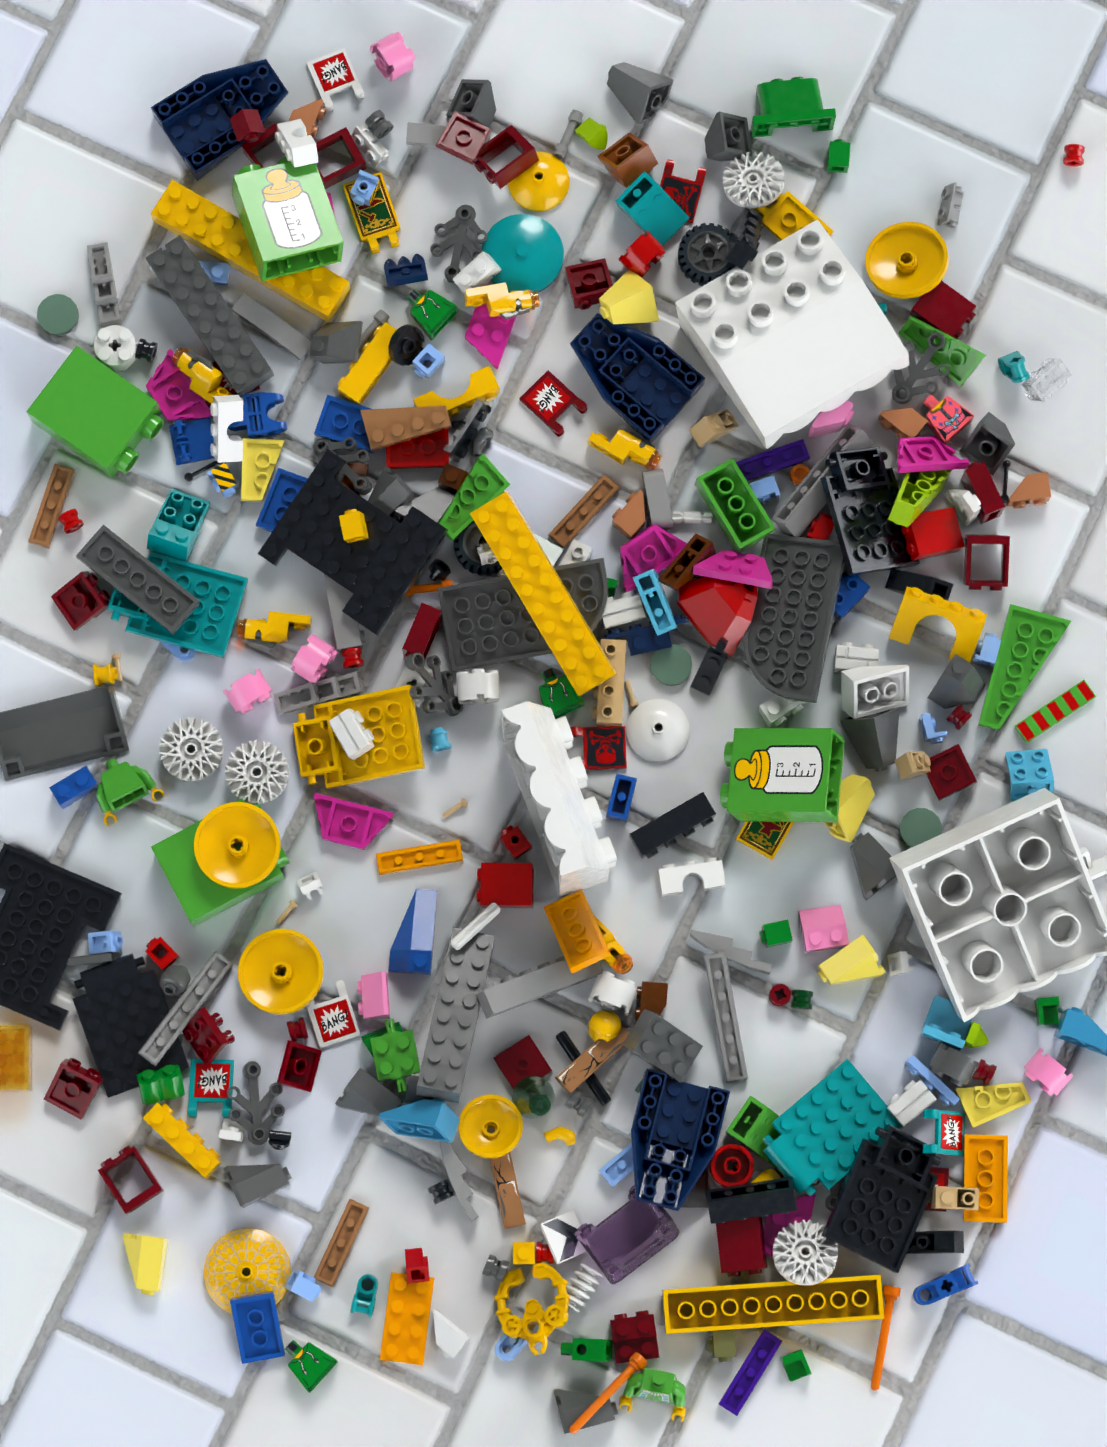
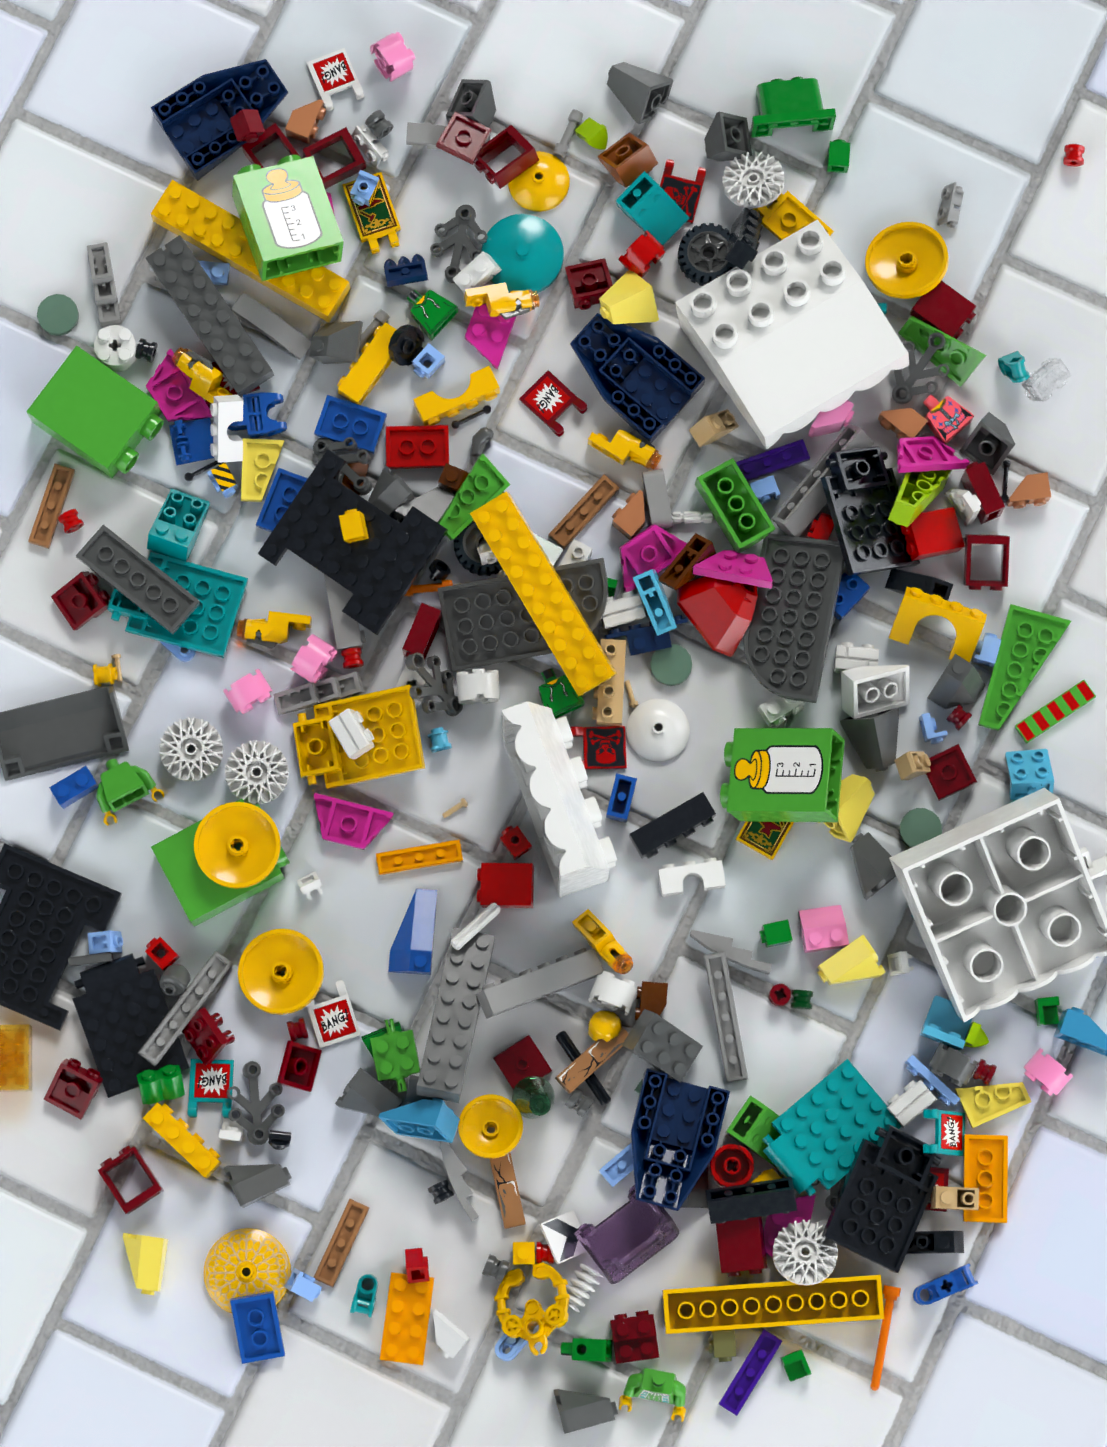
white arch [275,119,319,167] -> none
tan piece [276,900,298,925] -> none
green torso [285,1340,339,1393] -> none
bright pink slope [357,971,390,1020] -> none
medium nougat wing [360,406,452,451] -> none
black wing [443,400,488,463] -> none
light orange plate [543,889,611,974] -> none
yellow arm [543,1126,576,1146] -> none
orange piece [569,1352,648,1434] -> none
black hinge [690,638,728,696] -> none
orange tile [790,464,810,486] -> none

